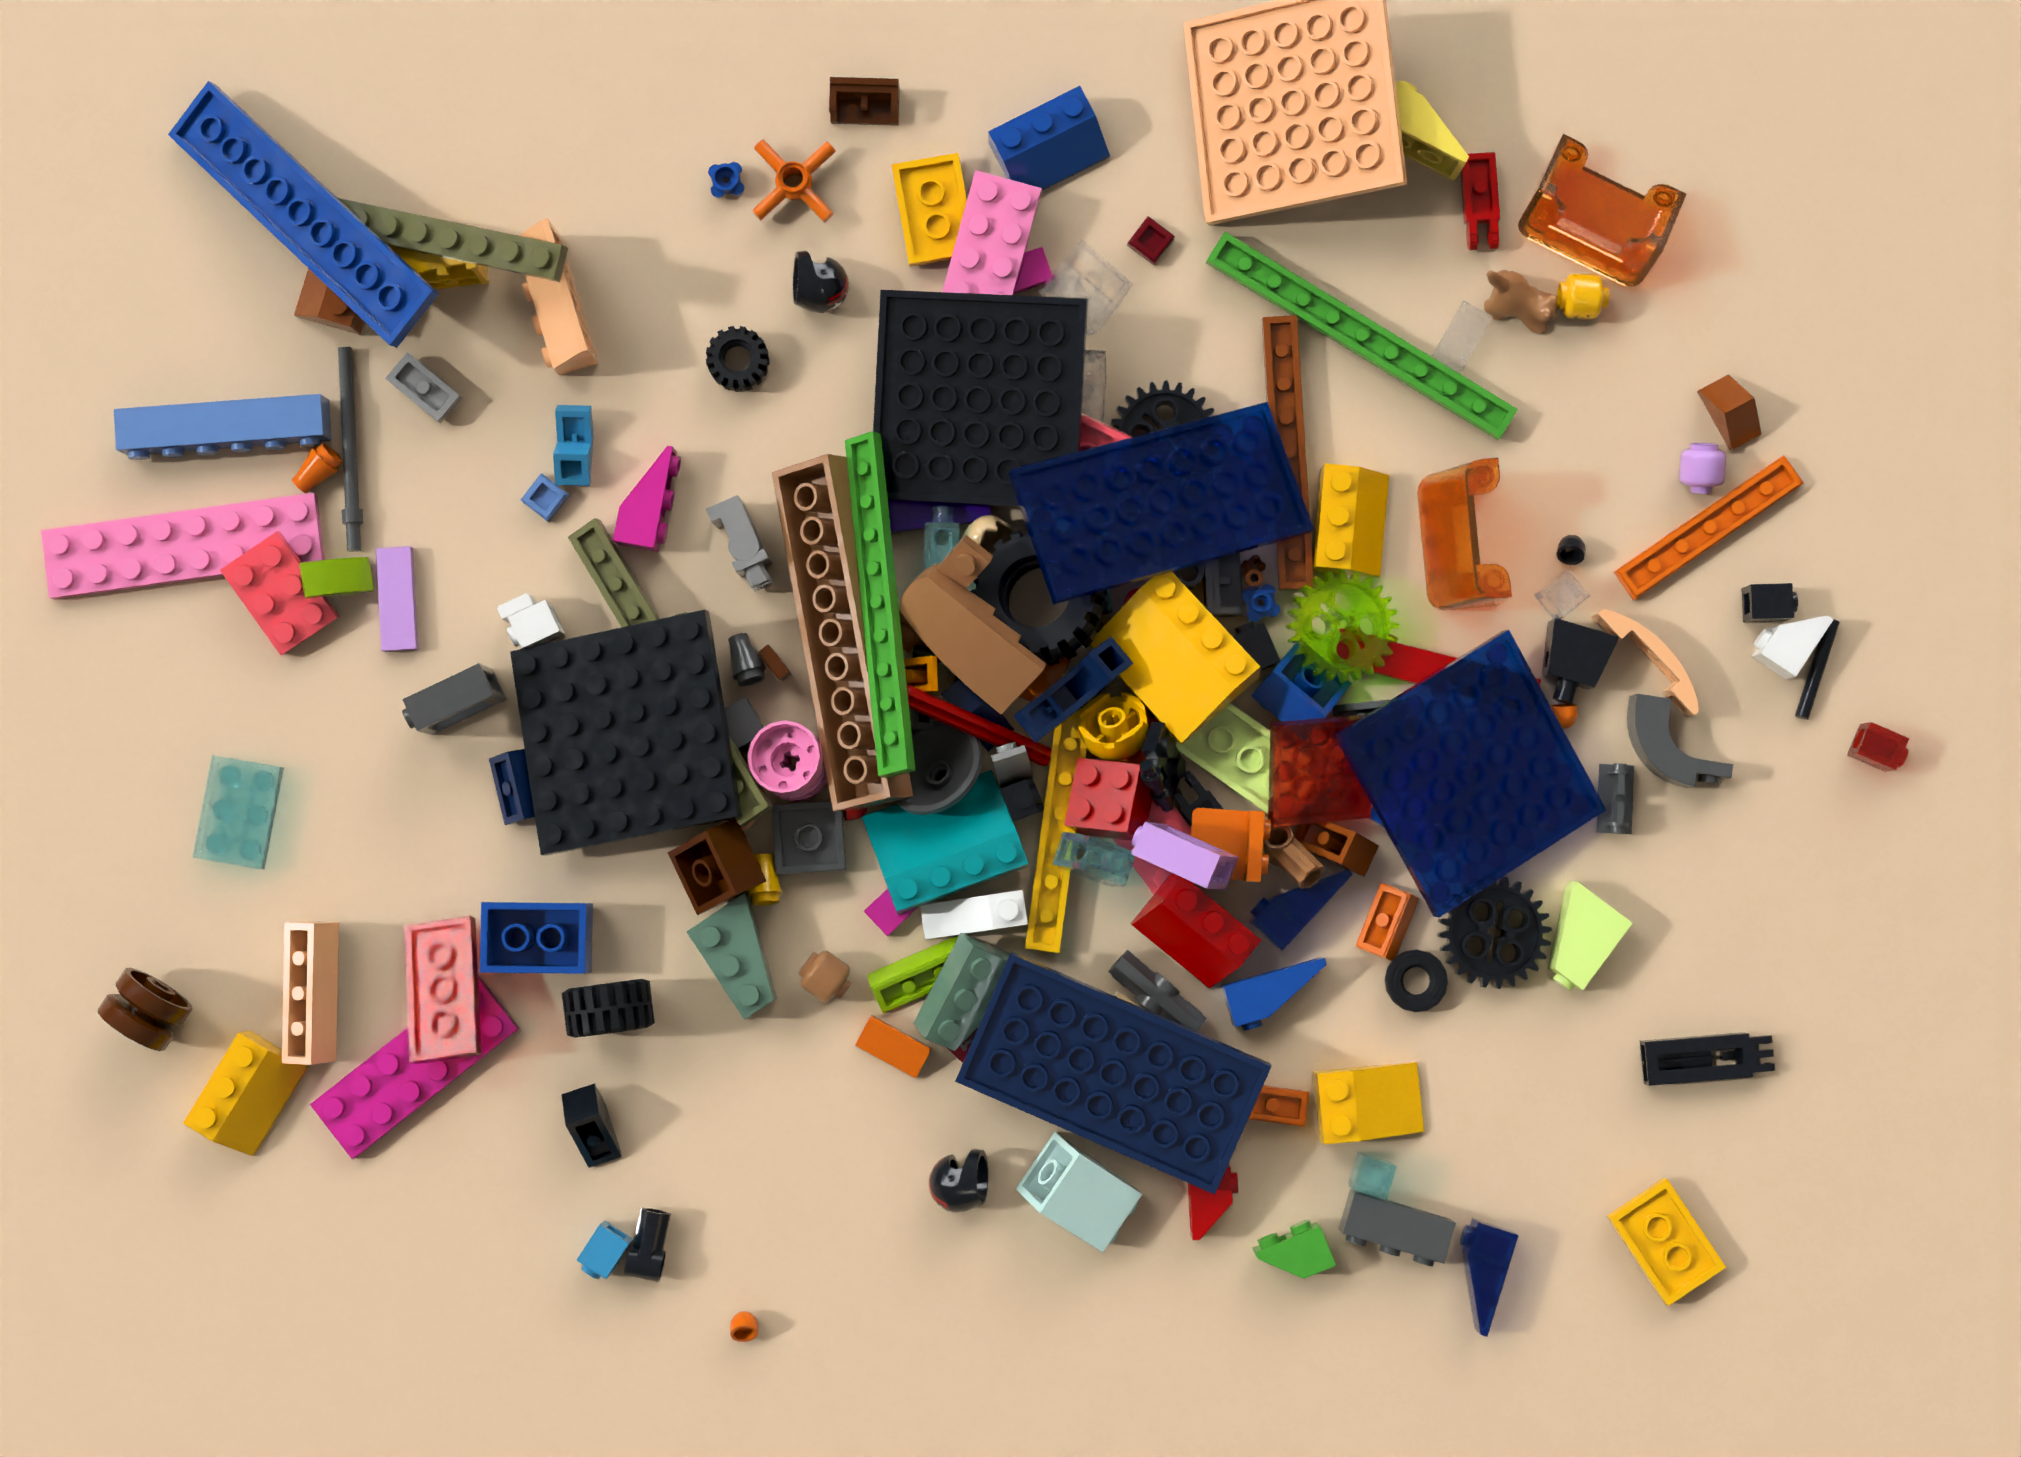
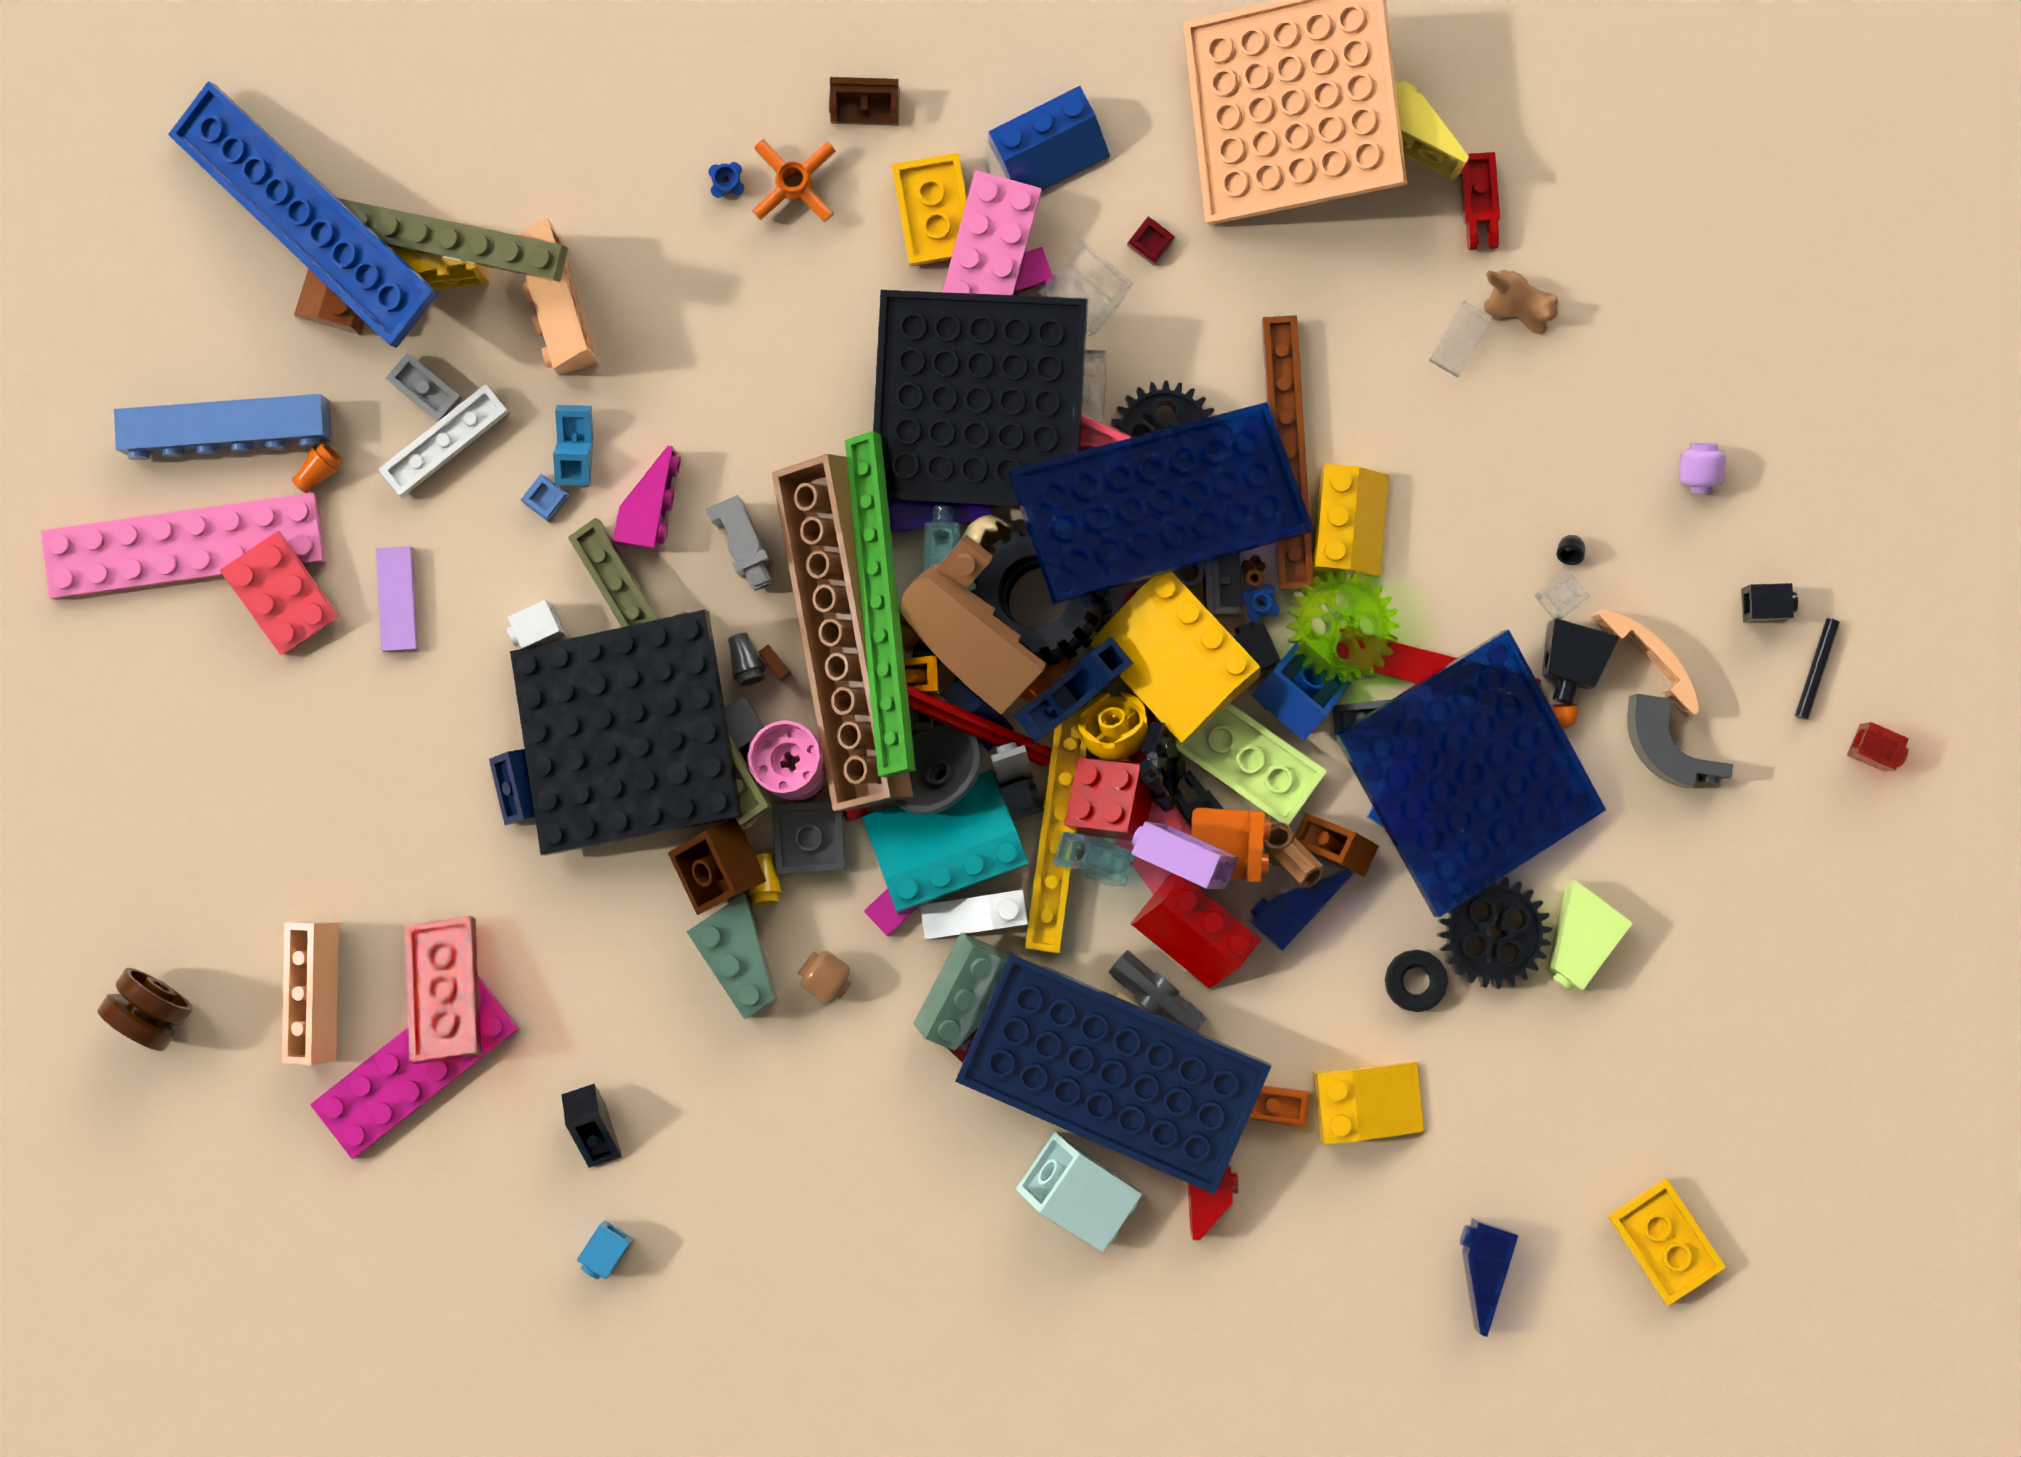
yellow slope [183,1030,309,1156] -> none
clear light blue plate [193,755,284,869] -> none
lime slope [299,557,374,599] -> none
dark grey bar [338,347,363,552] -> none
dark grey window [402,663,507,735] -> none
blue brick [480,902,593,974] -> none
white tile [497,593,537,623] -> none
black tyre [562,979,655,1038] -> none
black piece [624,1208,671,1282] -> none
black tyre [706,326,770,392] -> none
orange hinge [730,1311,758,1342] -> none
black helmet [793,251,849,313] -> none
orange slope [855,1015,932,1079] -> none
lime slope [867,935,959,1014] -> none
black helmet [929,1149,988,1212] -> none
bright green plate [1206,232,1518,440] -> none
blue slope [1221,957,1327,1031] -> none
bright green slope [1252,1220,1336,1279] -> none
clear red plate [1268,714,1374,827] -> none
dark grey brick [1339,1189,1456,1267] -> none
clear light blue brick [1348,1152,1397,1200] -> none
orange slope [1355,883,1419,961] -> none
clear orange windscreen [1417,457,1512,610] -> none
clear orange windscreen [1518,134,1686,286] -> none
yellow head [1557,274,1610,320] -> none
dark grey hinge [1596,763,1634,834] -> none
orange tile [1613,455,1804,600] -> none
black hinge [1640,1032,1775,1086] -> none
dark orange slope [1697,374,1762,451] -> none
white slope [1751,615,1833,679] -> none
none -> white plate [378,384,510,498]

